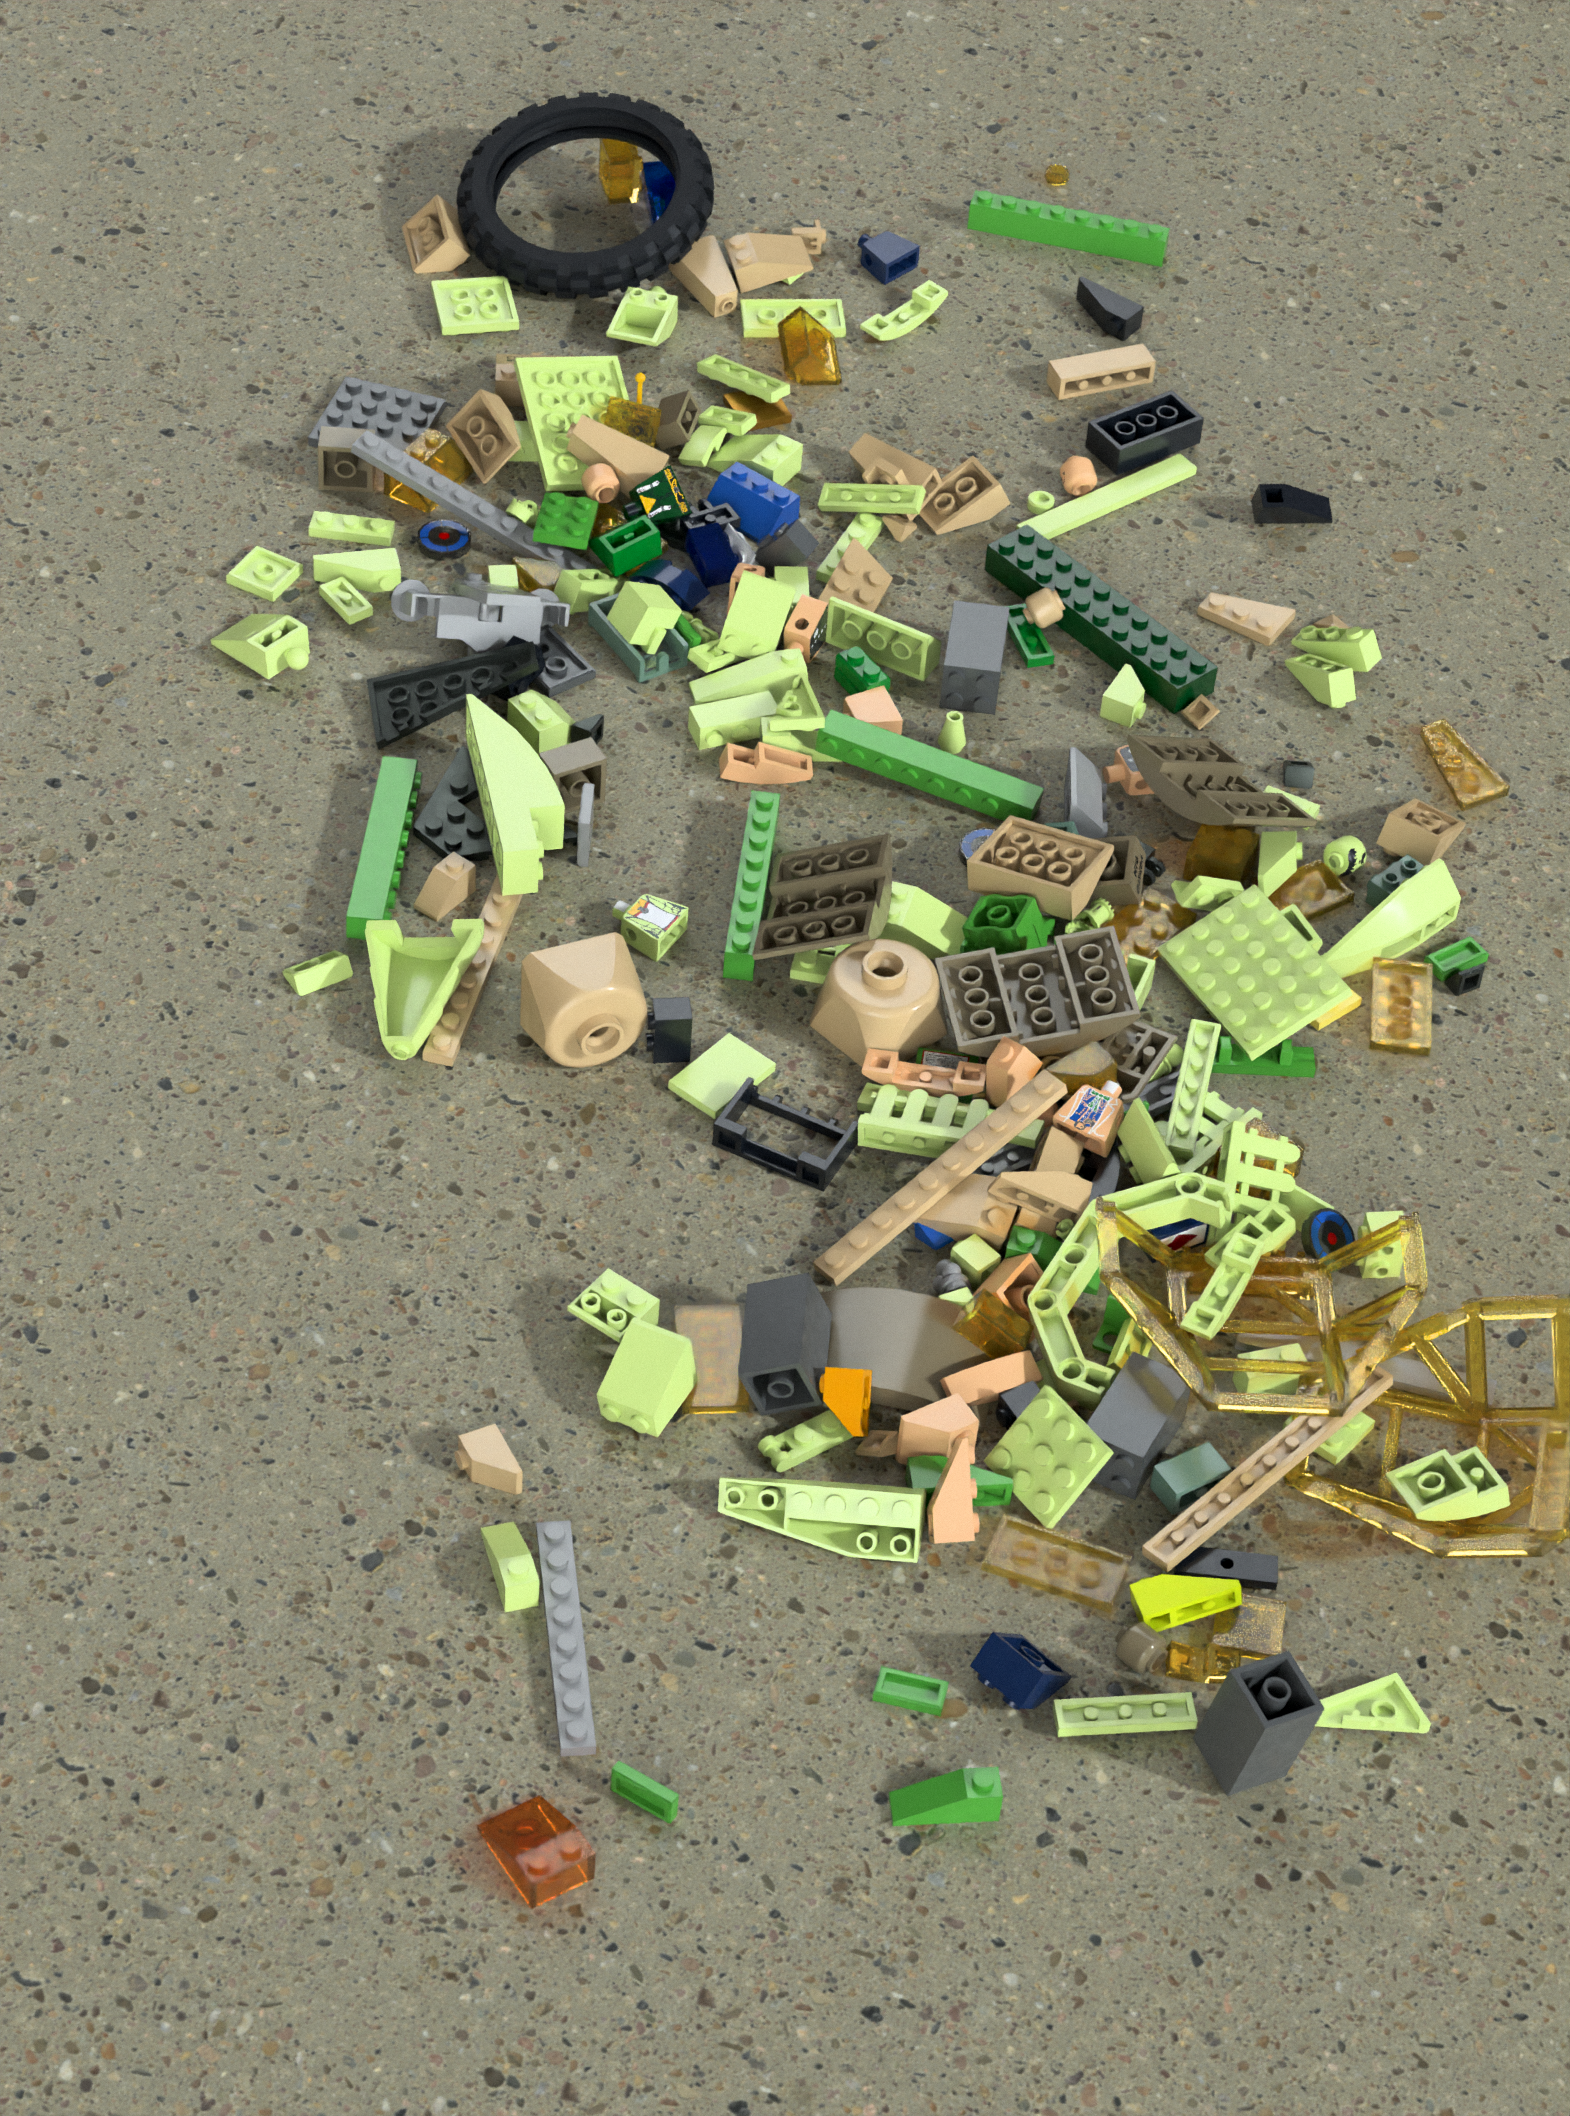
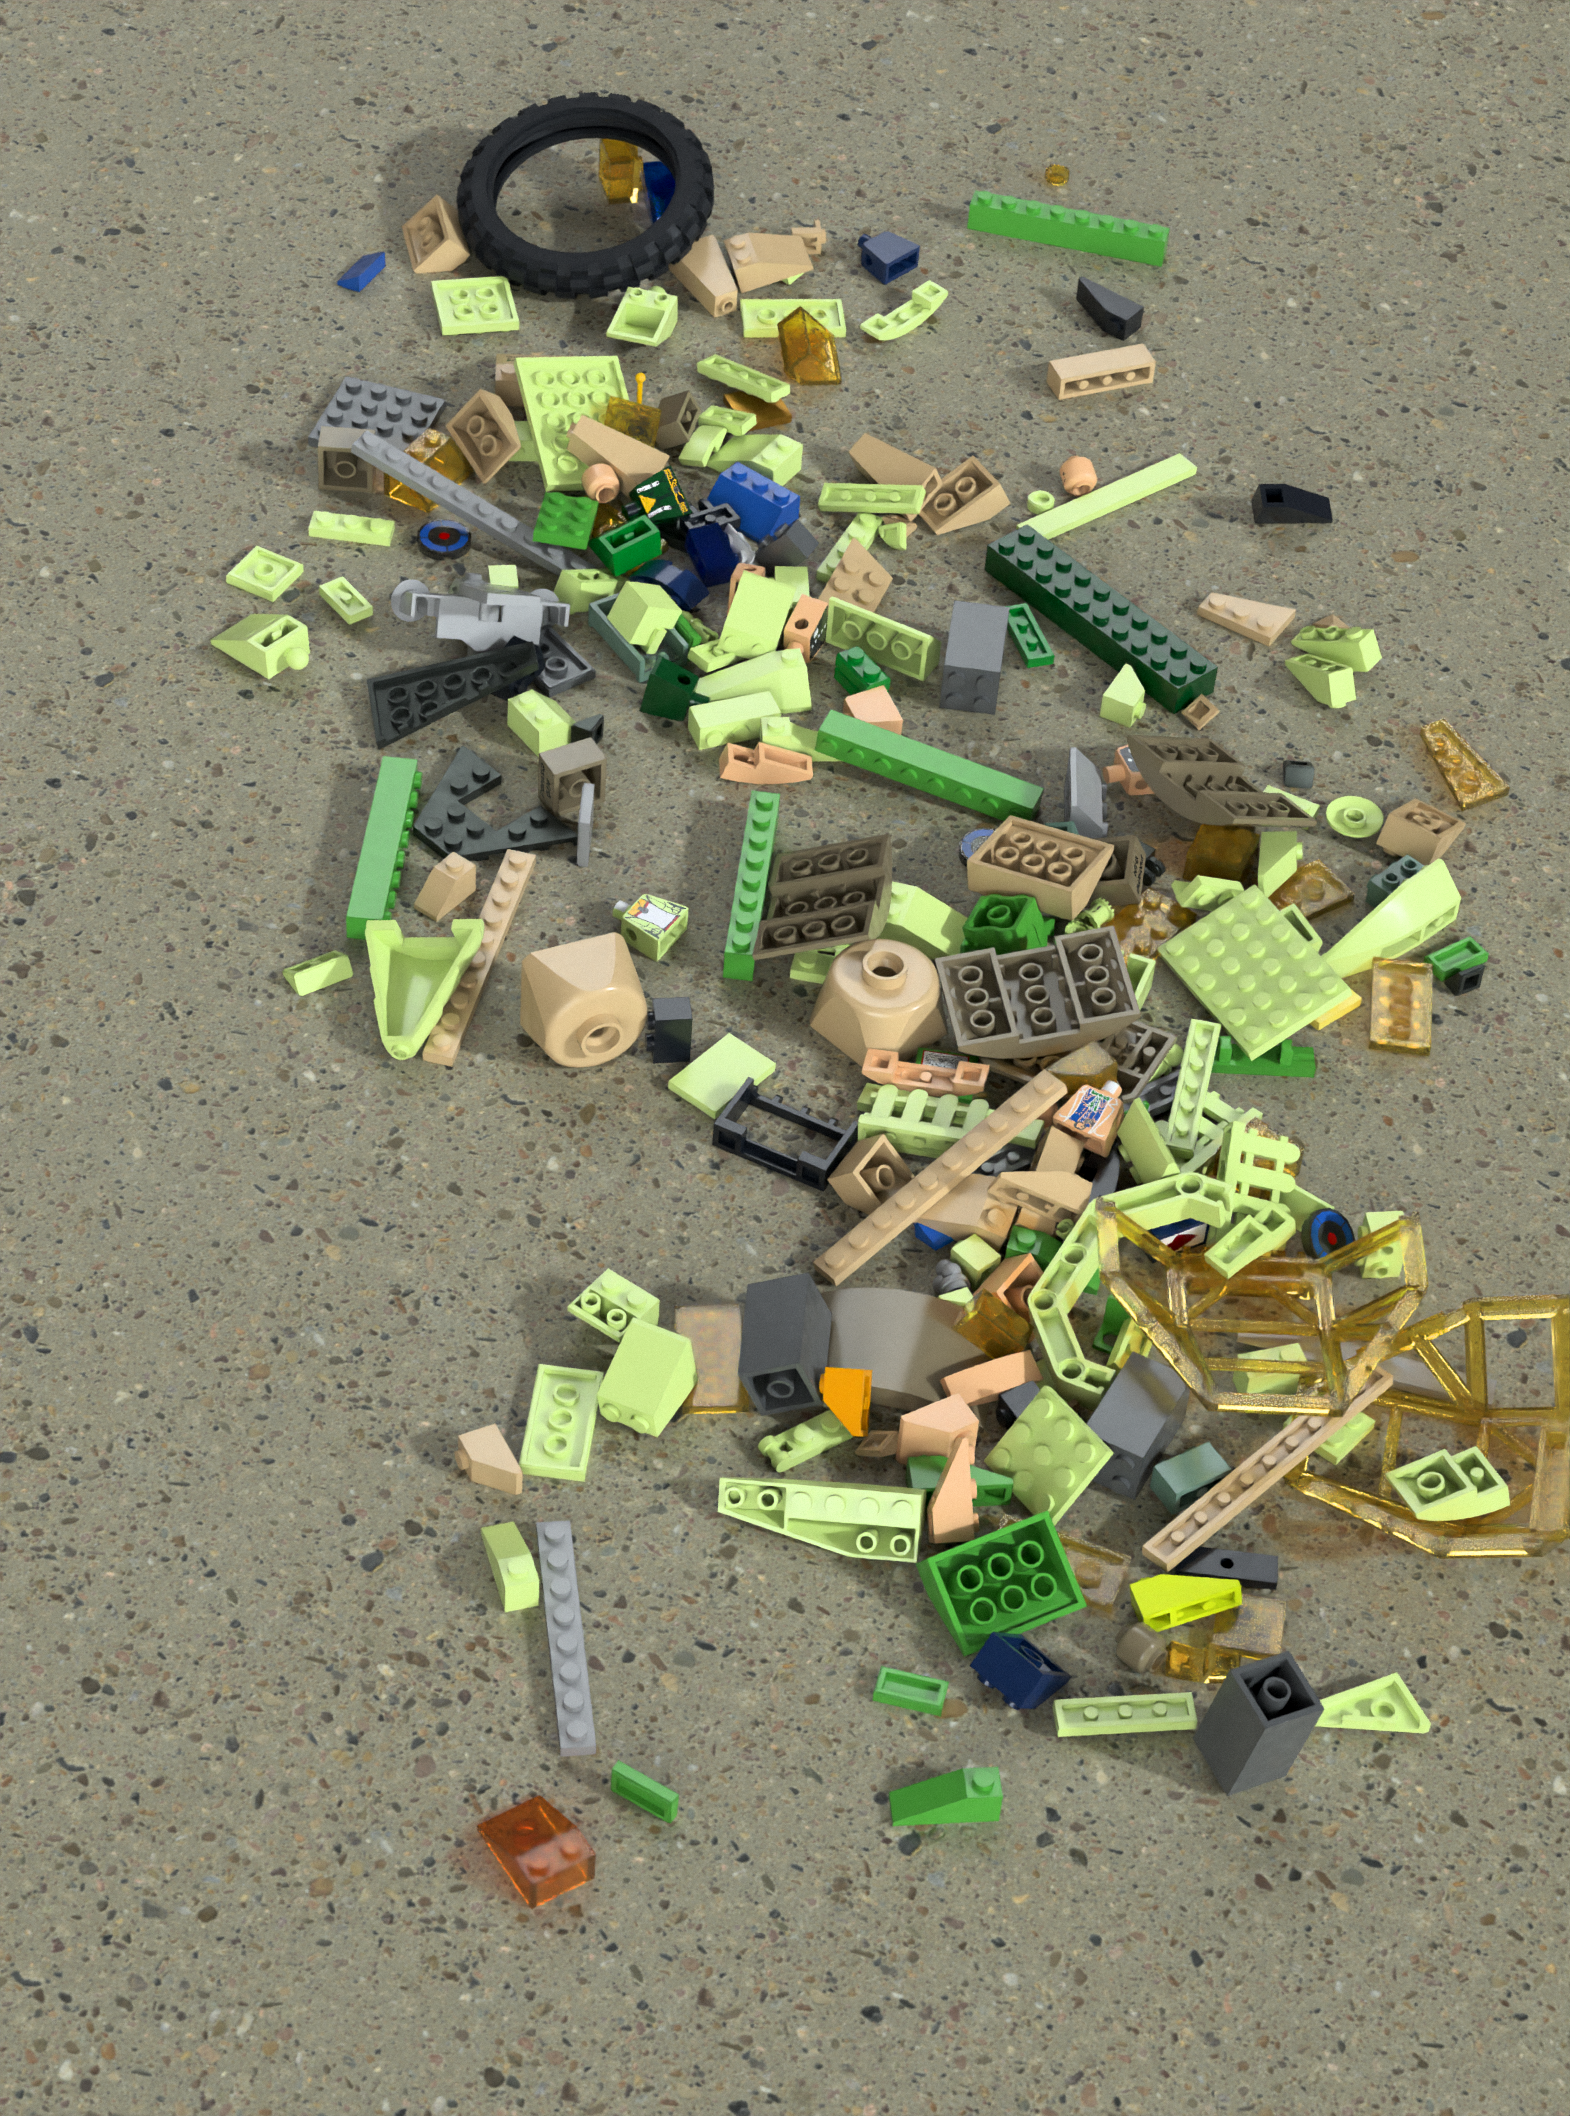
yellowish green slope [313,548,401,593] -> none
yellowish green slope [465,694,565,896] -> none
yellowish green connector [505,499,540,529] -> none
clear yellow slope [512,556,564,593] -> none
yellowish green wing [769,673,825,731] -> none
tan bracket [862,456,910,485] -> none
yellowish green cone [938,711,966,754] -> none
light nougat slope [985,1036,1043,1108] -> none
tan head [1023,587,1066,628] -> none
black brick [1085,390,1204,476] -> none
yellowish green slope [1180,1231,1265,1341] -> none
yellowish green head [1323,835,1367,877] -> none
none -> blue slope [337,252,385,292]
none -> yellowish green tile [519,1364,604,1482]
none -> dark green torso [639,656,710,722]
none -> tan slope [827,1134,915,1215]
none -> yellowish green tile [878,522,906,551]
none -> bright green slope [915,1510,1087,1656]
none -> yellowish green dish [1326,796,1384,838]

